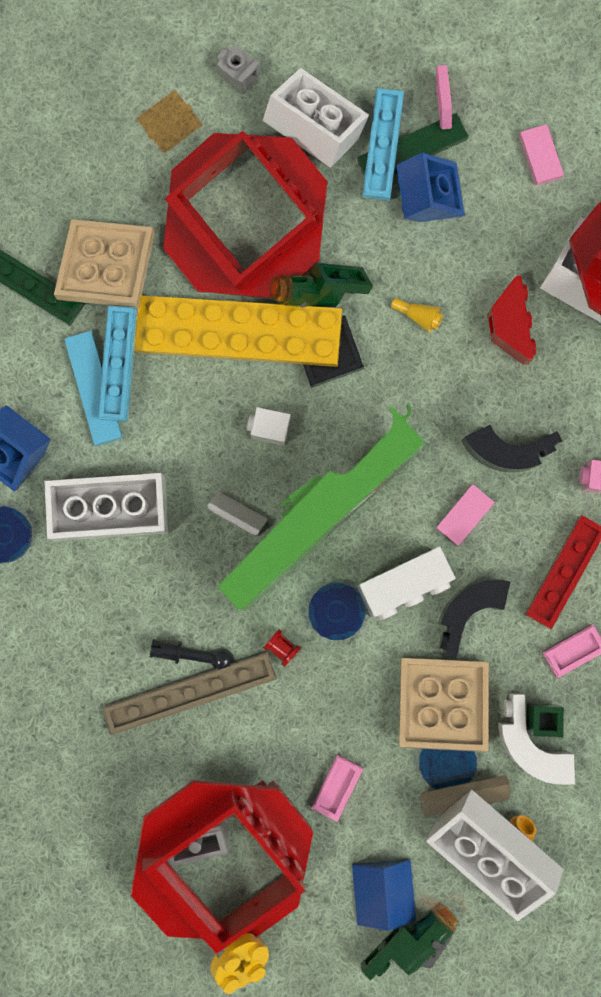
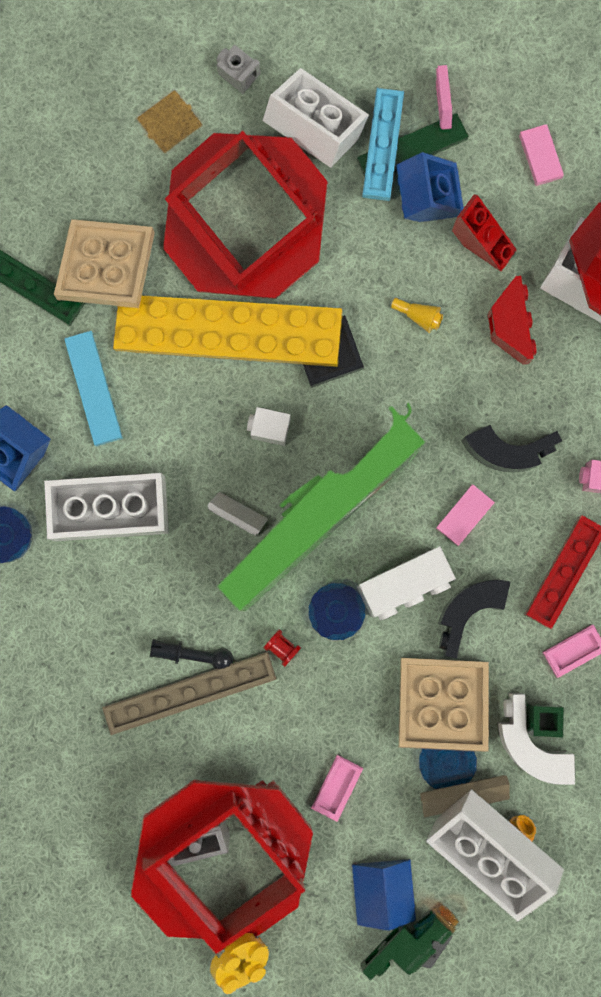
medium azure tile [98,306,138,422] -> none
dark green plate [270,263,373,308] -> none
none -> red slope [452,194,517,272]

